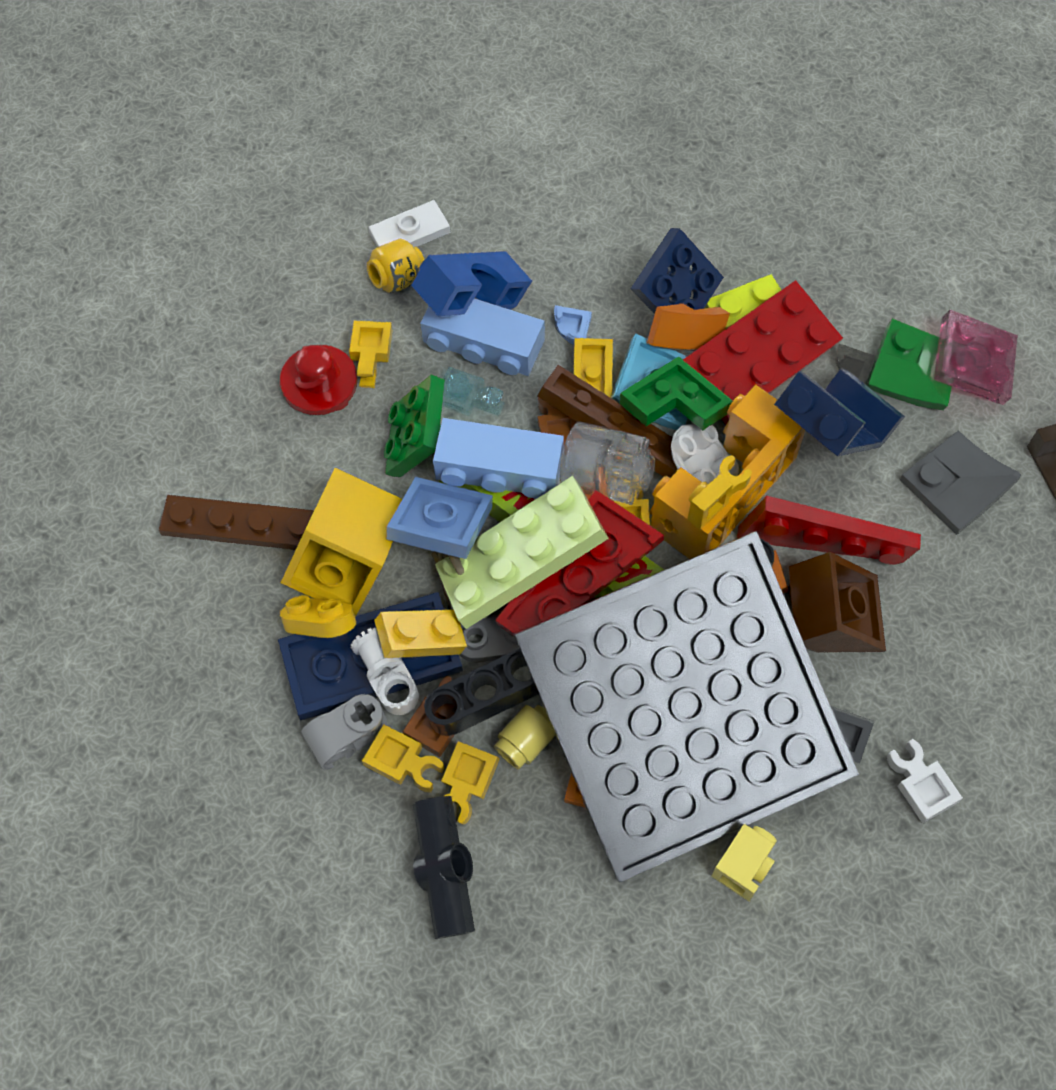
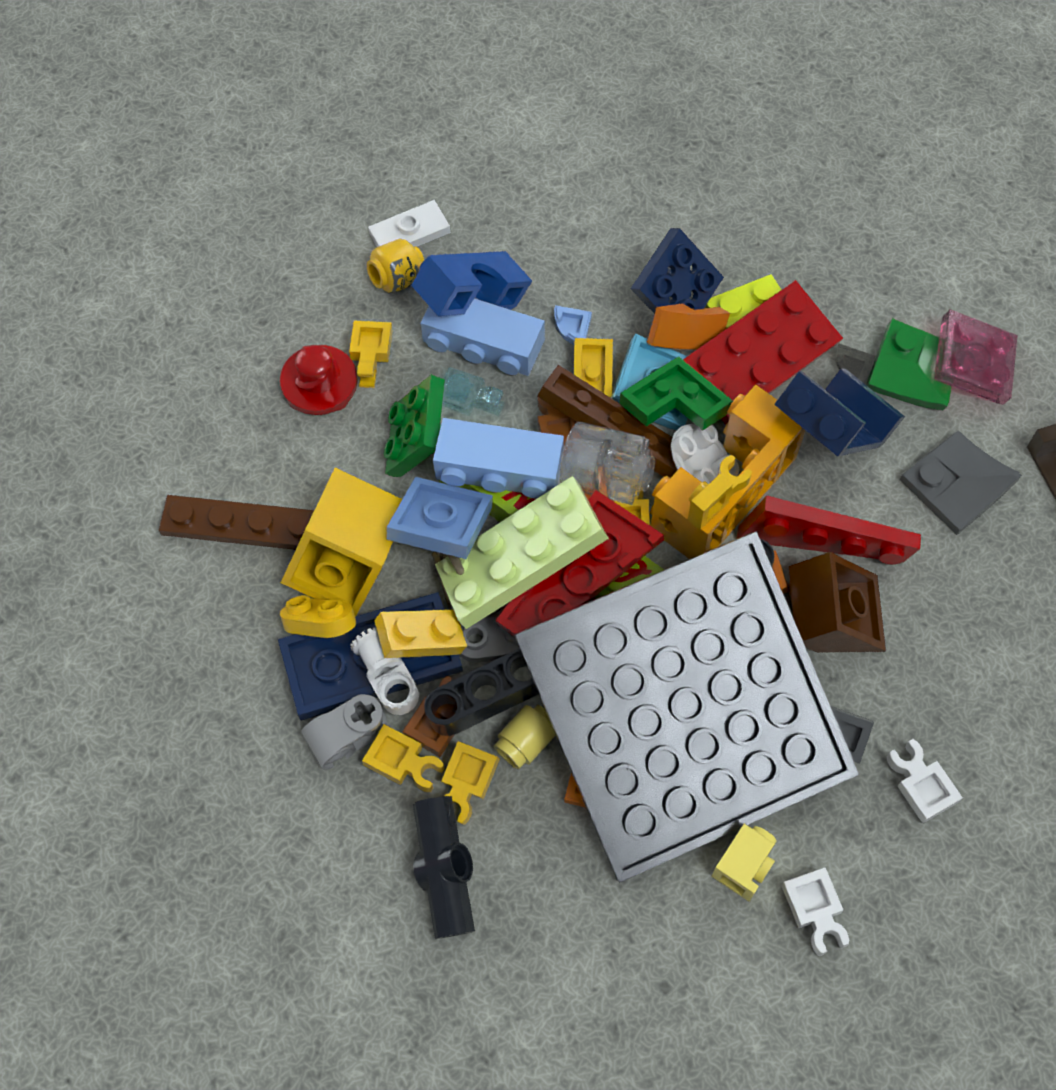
none -> white plate [781,868,849,956]

